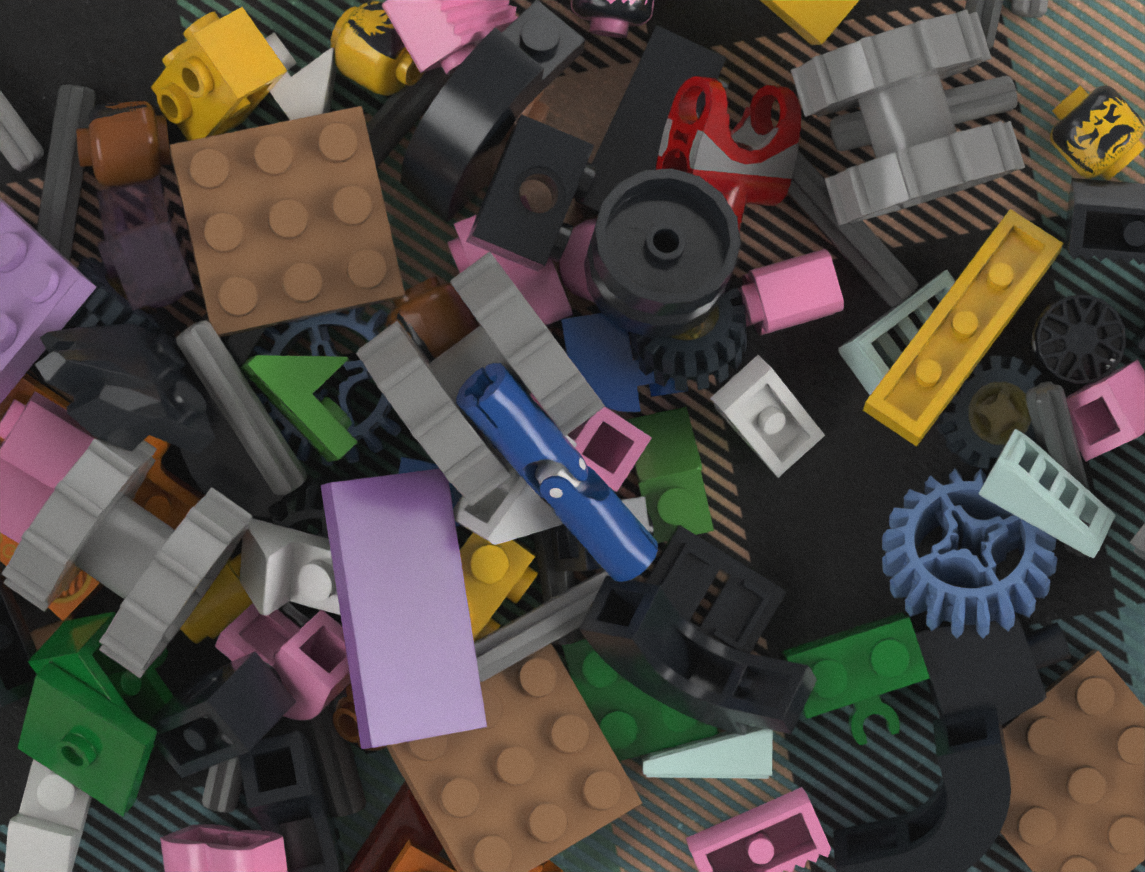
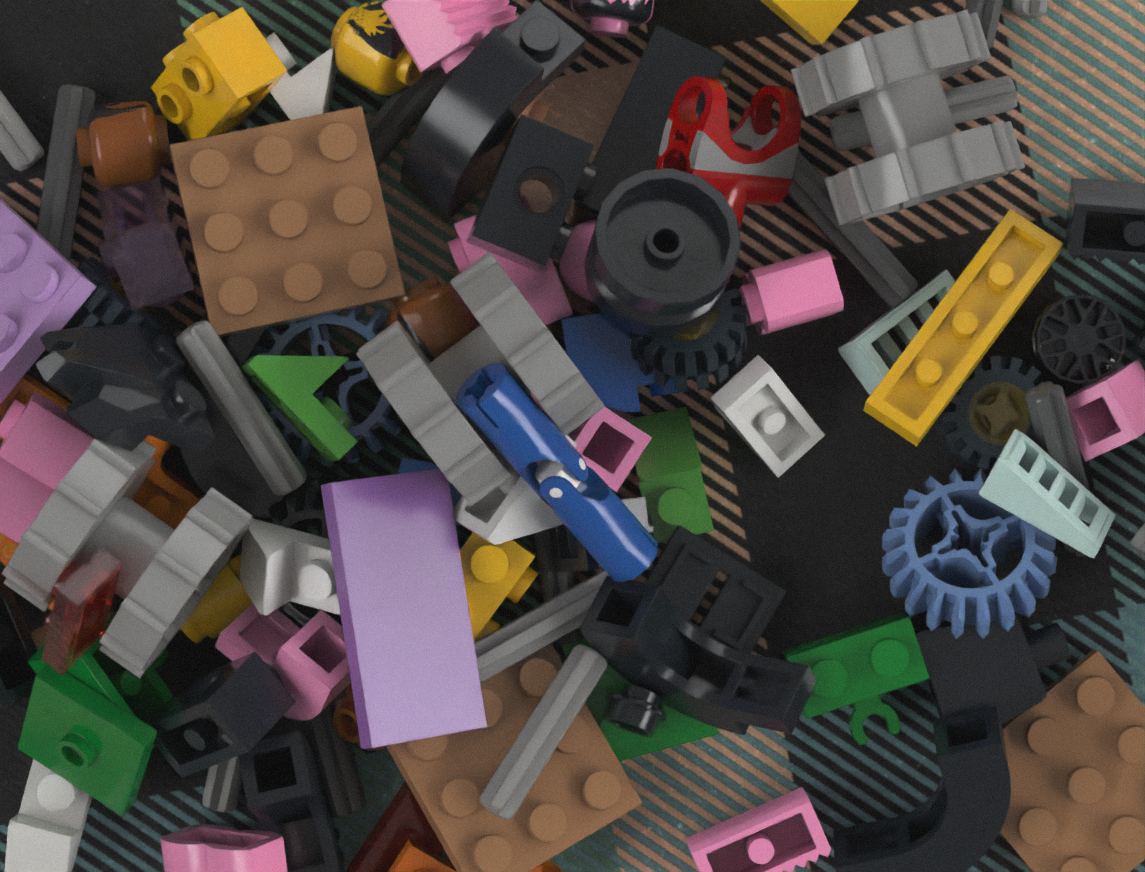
light aqua slope [642,725,773,779] -> none
head [1050,85,1145,181] -> none
none -> clear red plate [41,548,122,675]
none -> light grey axle [479,644,607,820]
none -> black plate [605,684,667,737]

